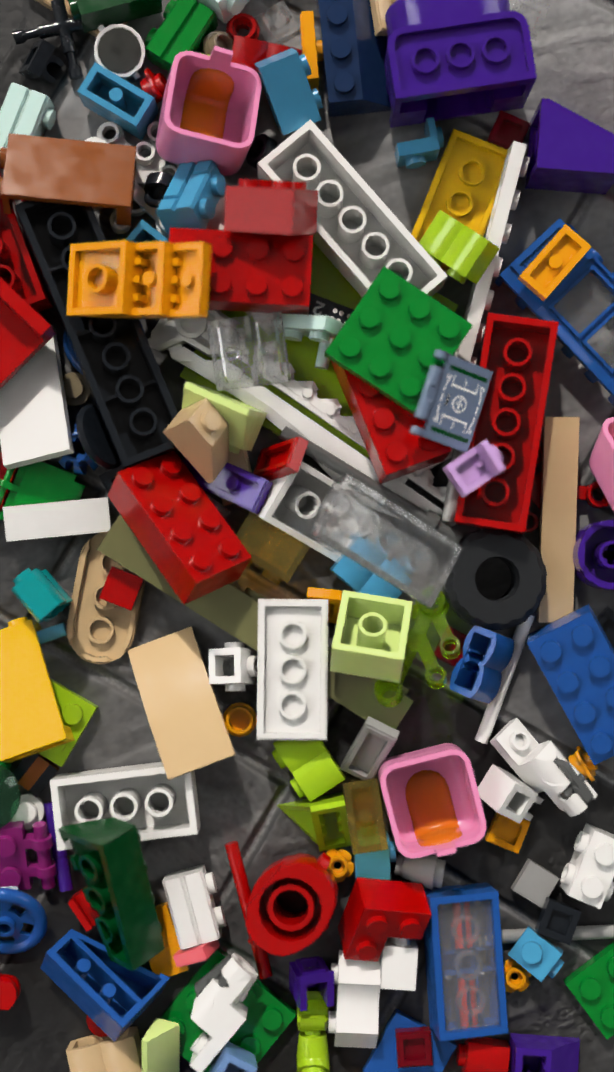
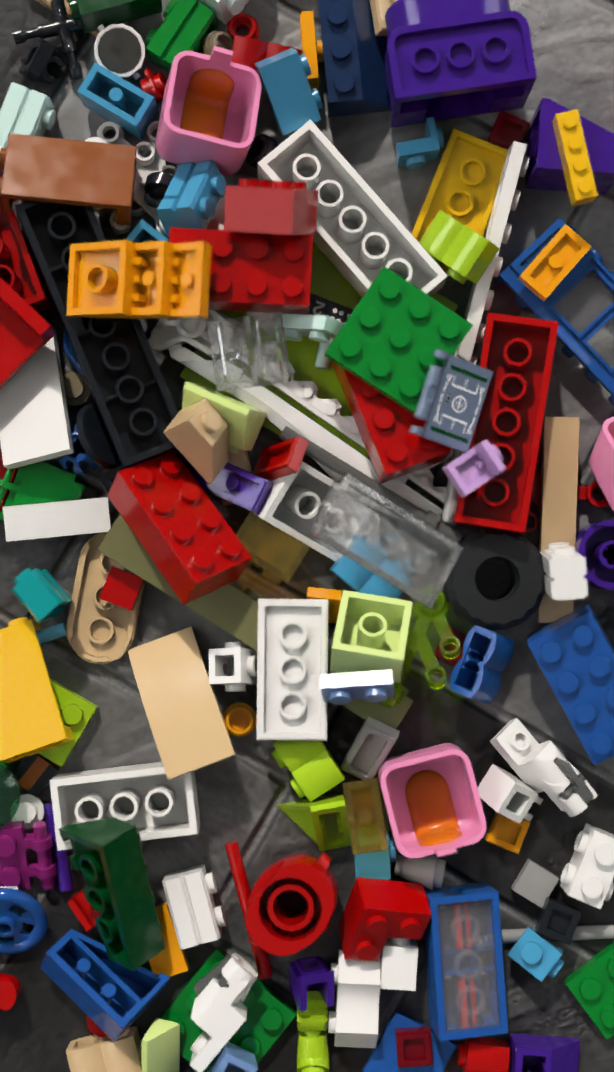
coral tile [173,940,220,968] -> none
clear tile [254,0,300,45] -> none
light orange plate [326,848,355,883] -> none
white bar [474,615,535,744] -> none
light orange plate [503,958,531,993] -> none
light orange plate [568,745,598,782] -> none
none -> plate [320,670,395,705]
none -> white brick [540,542,588,601]
none -> yellow piece [552,109,598,207]

